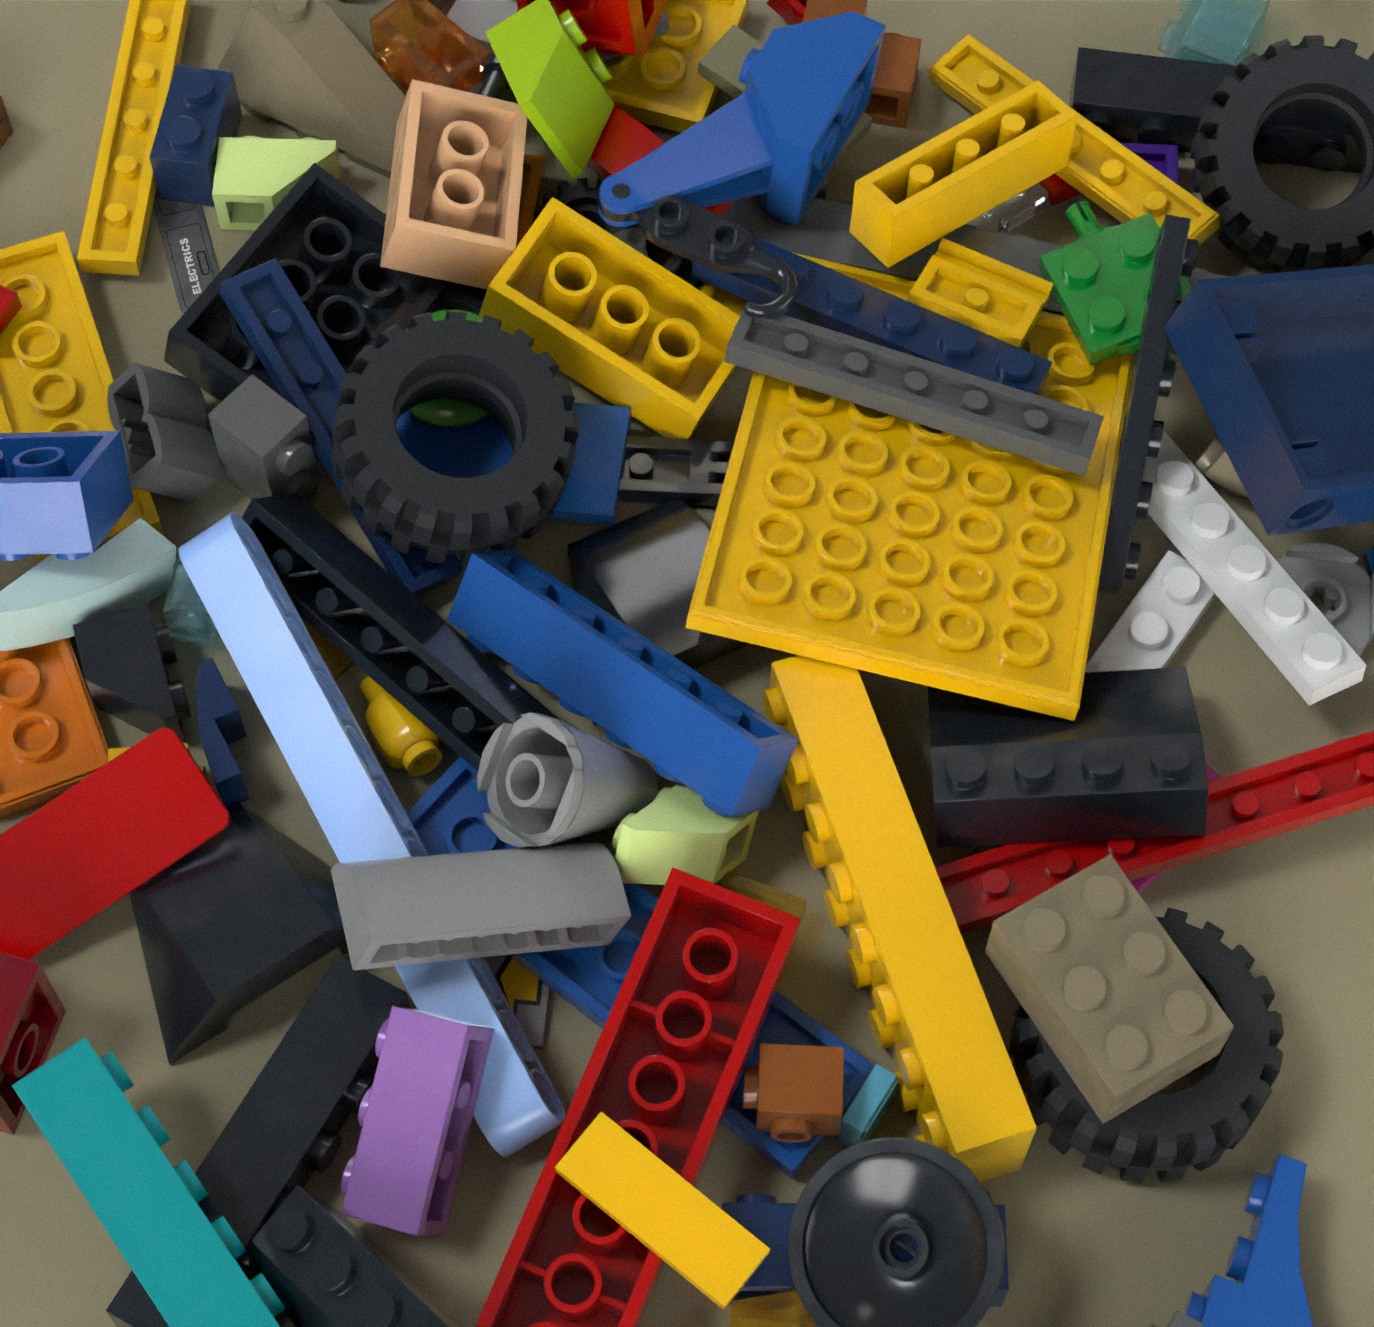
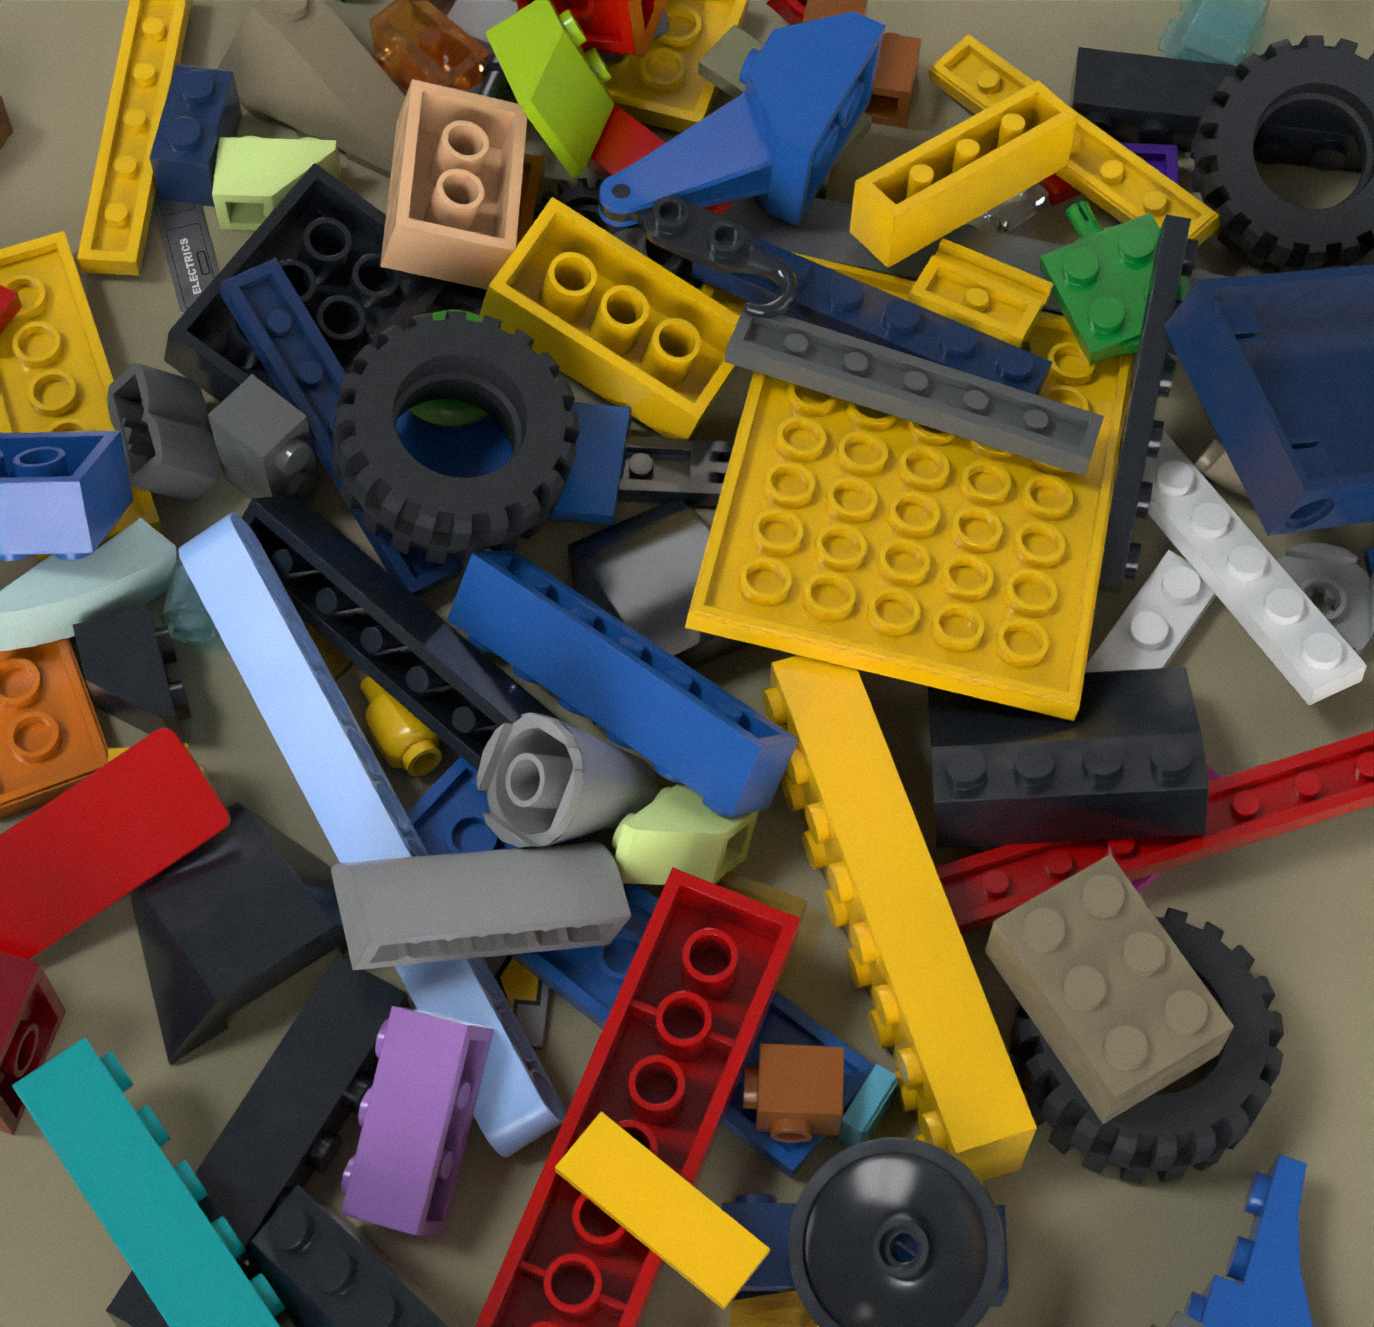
dark blue slope [196,657,249,807] -> none

